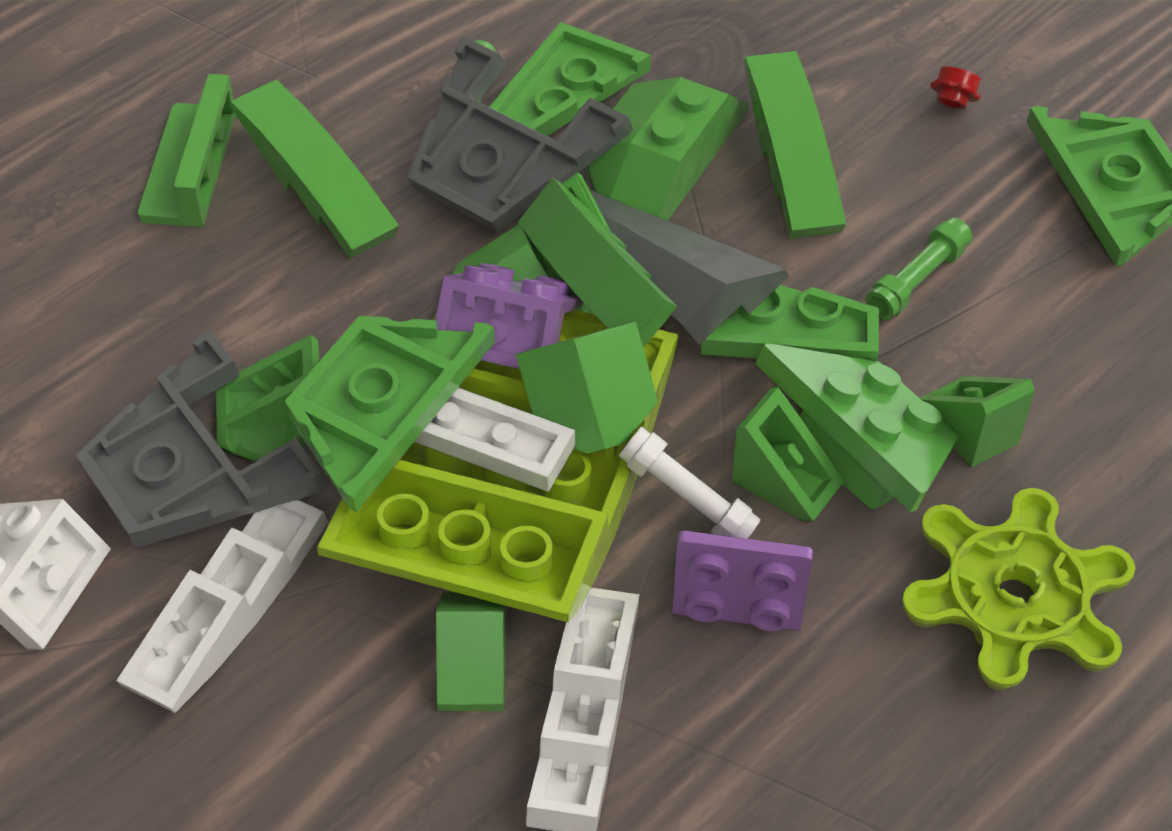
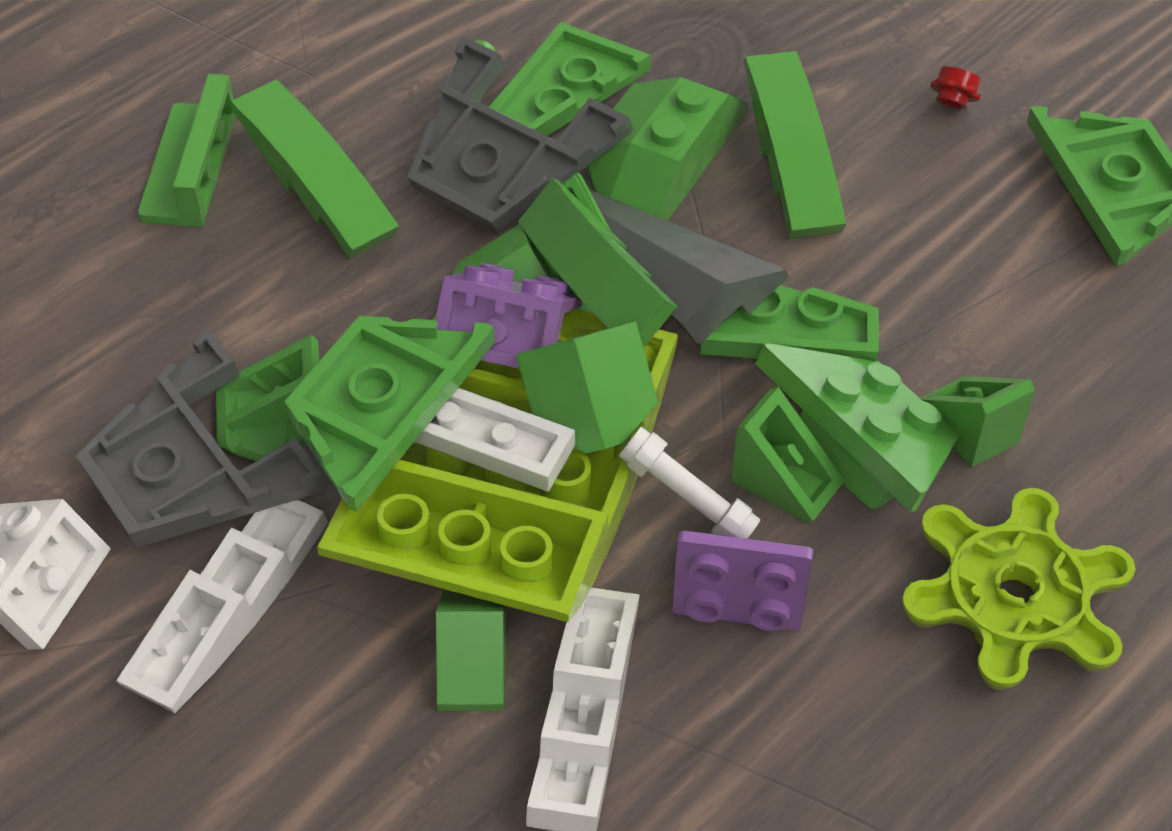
bright green bar [865,218,973,320] -> none

